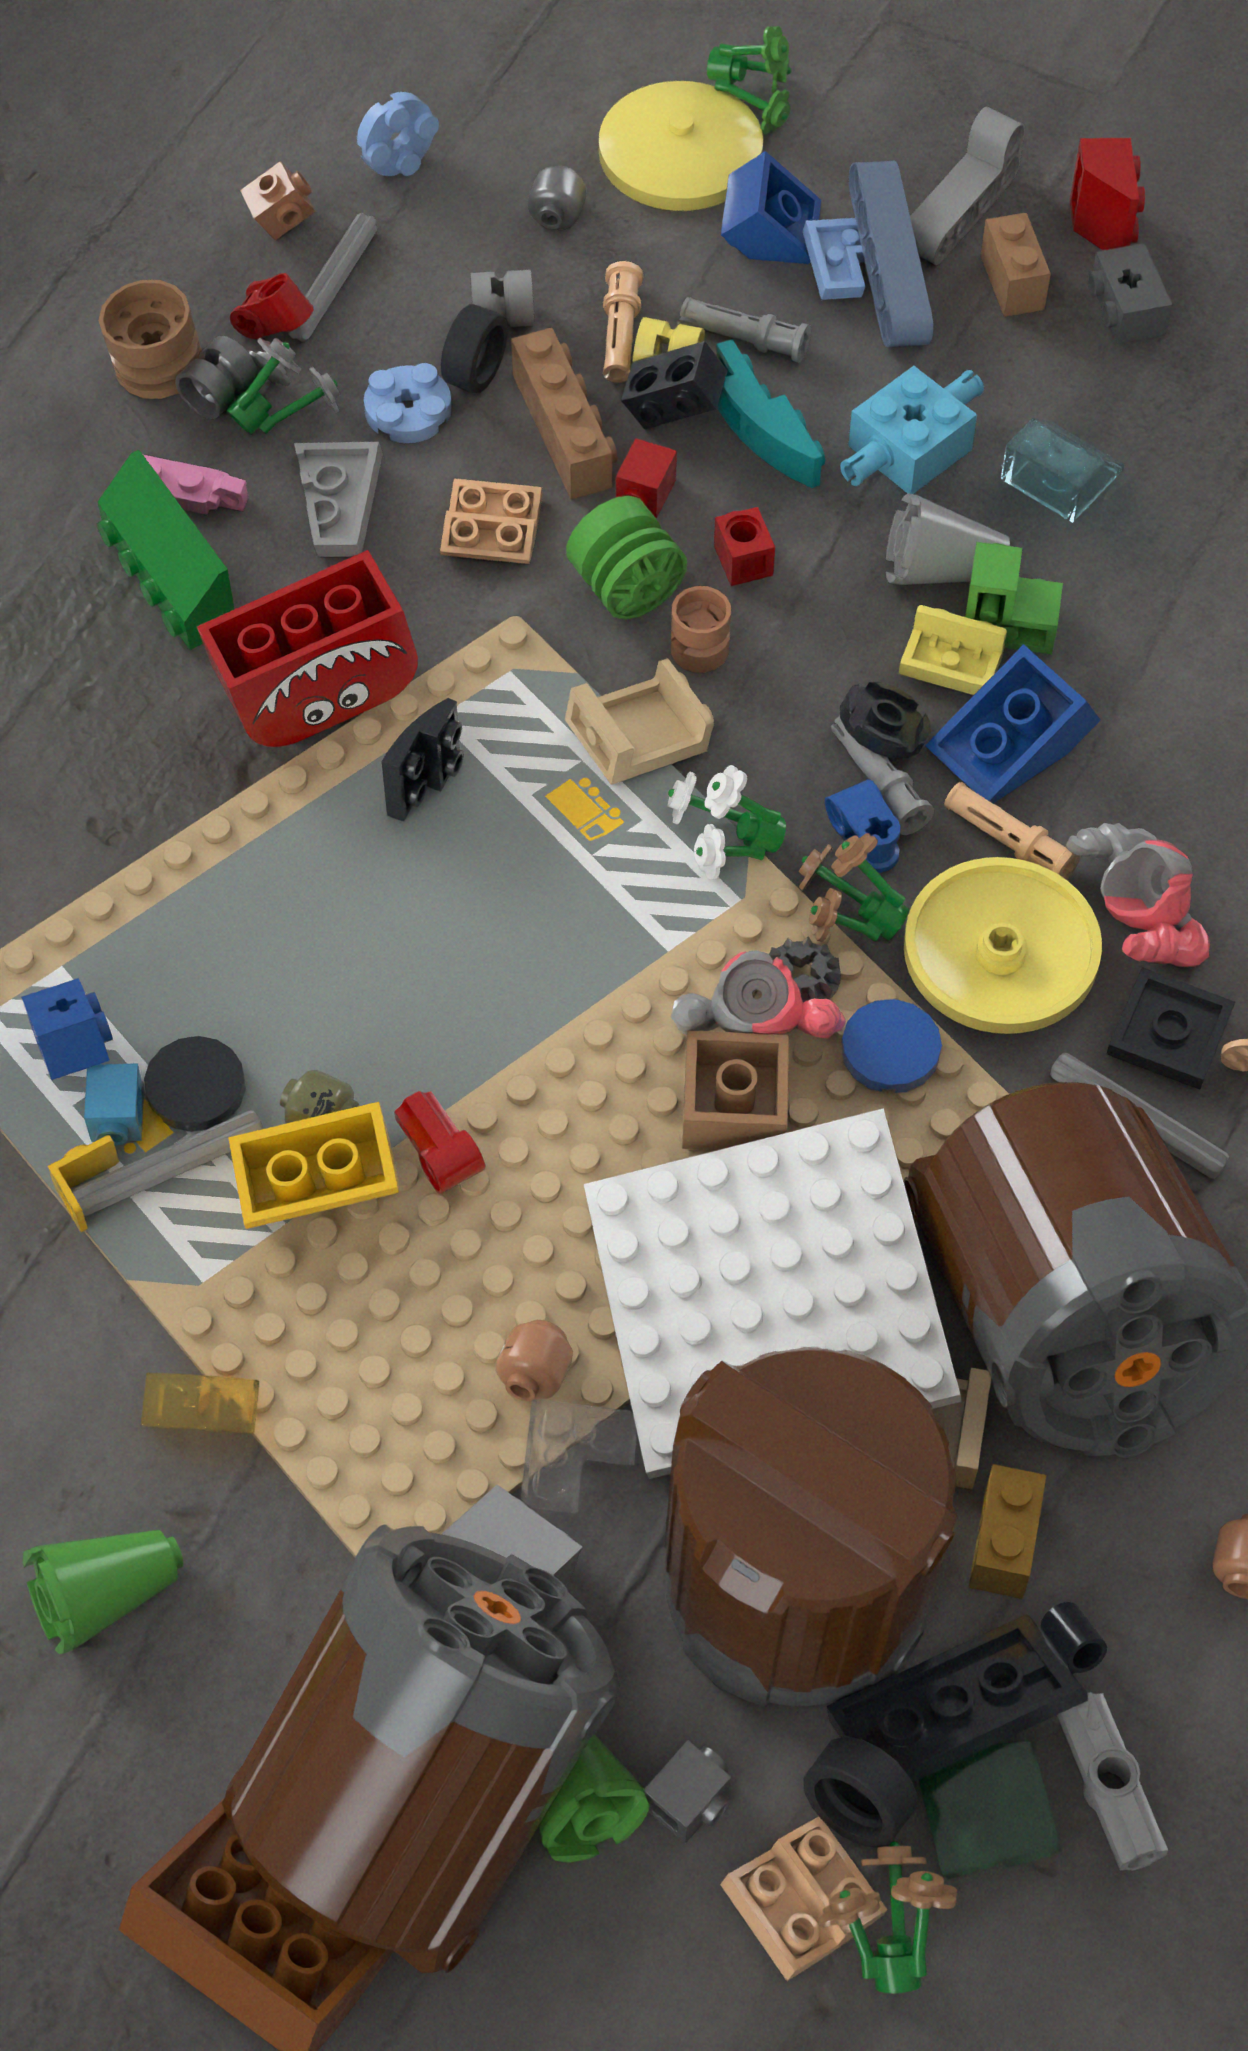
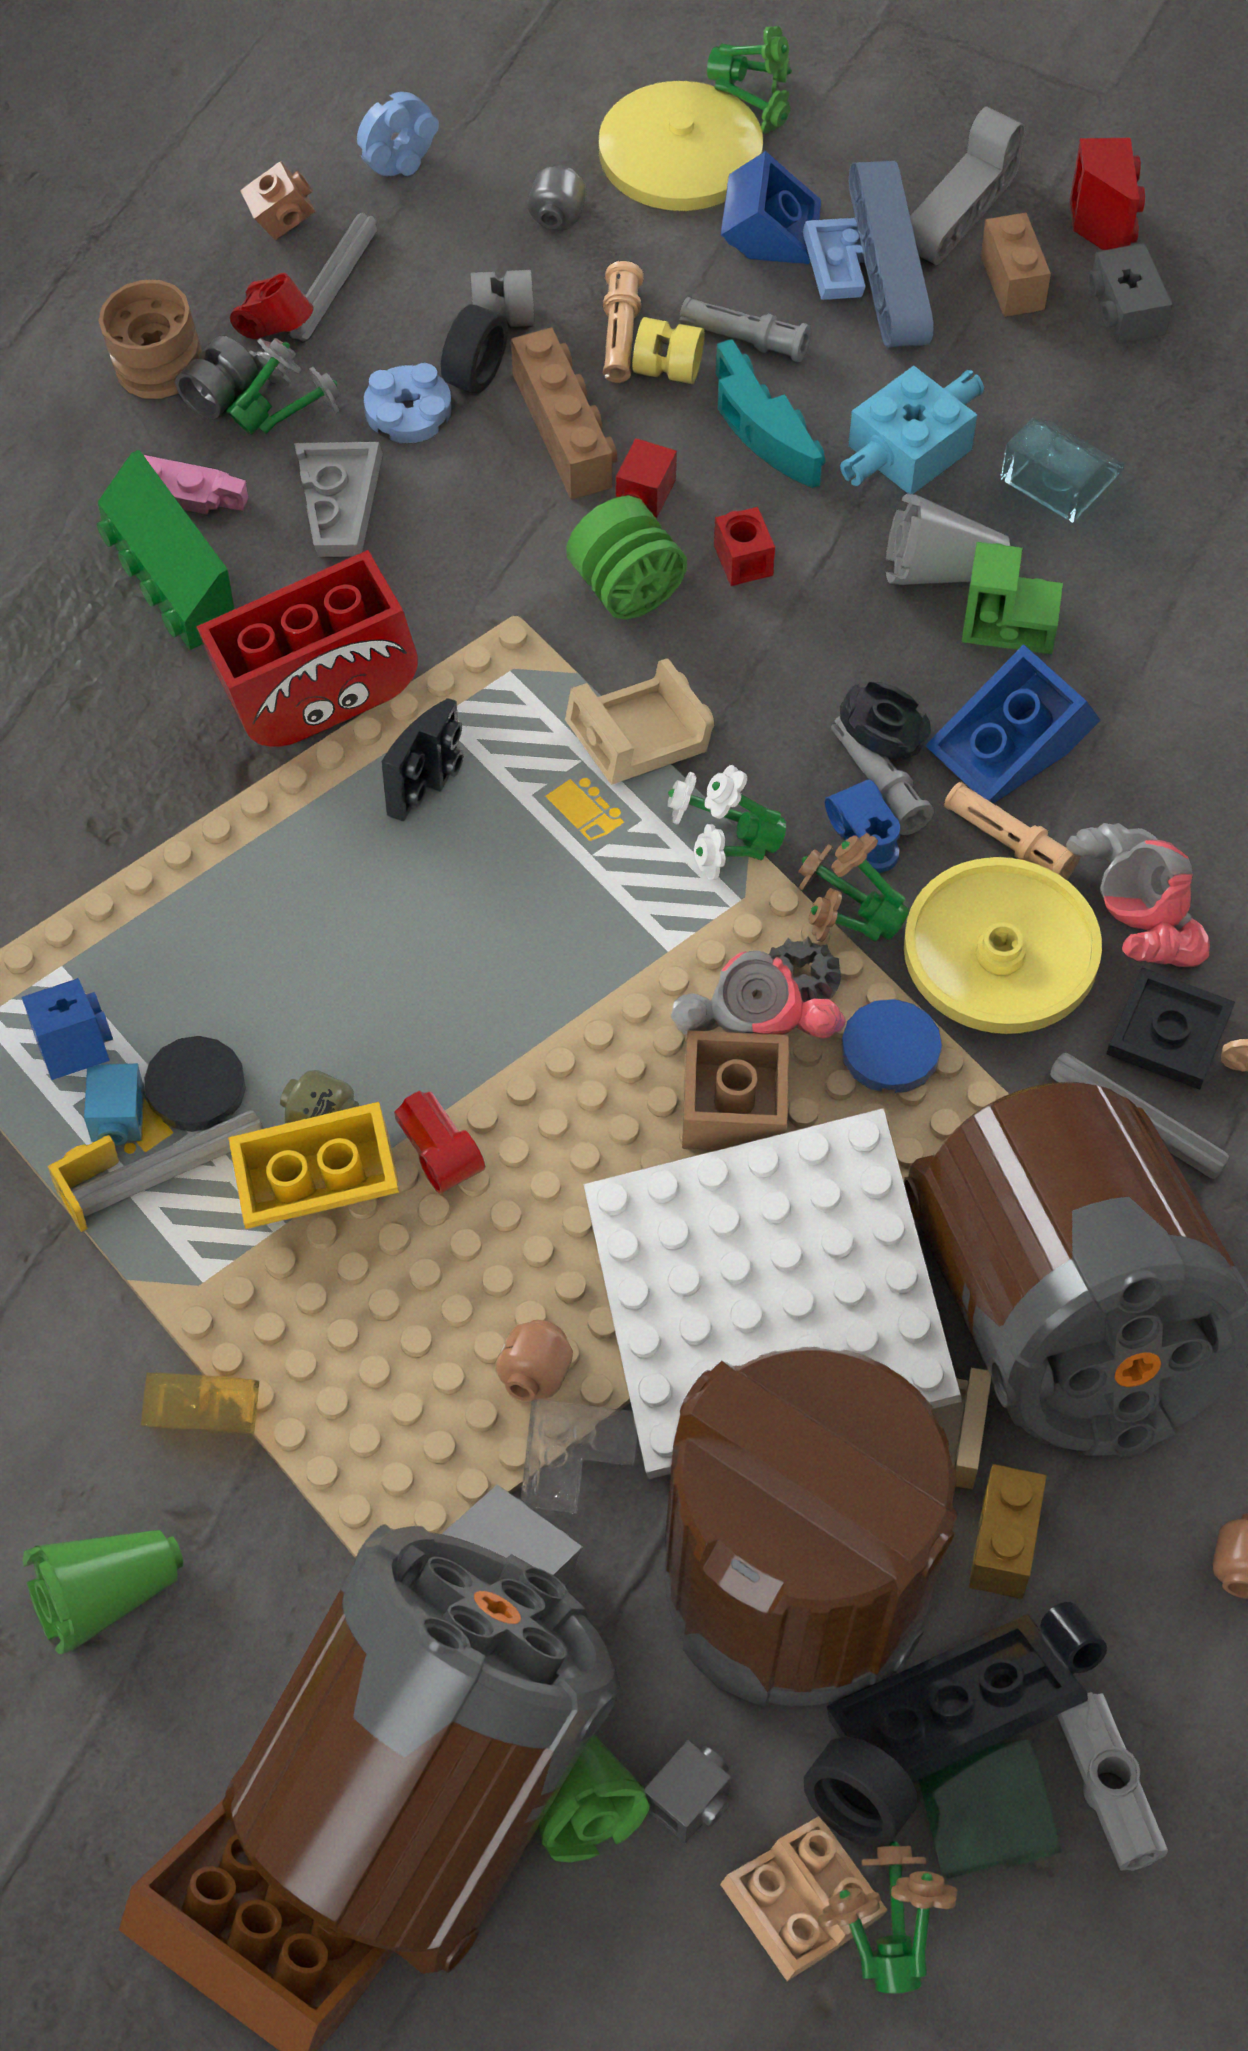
light nougat slope [440,478,543,564] -> none
black brick [621,341,728,430] -> none
nougat wheel [671,586,731,673] -> none
light yellow bracket [899,605,1007,695] -> none

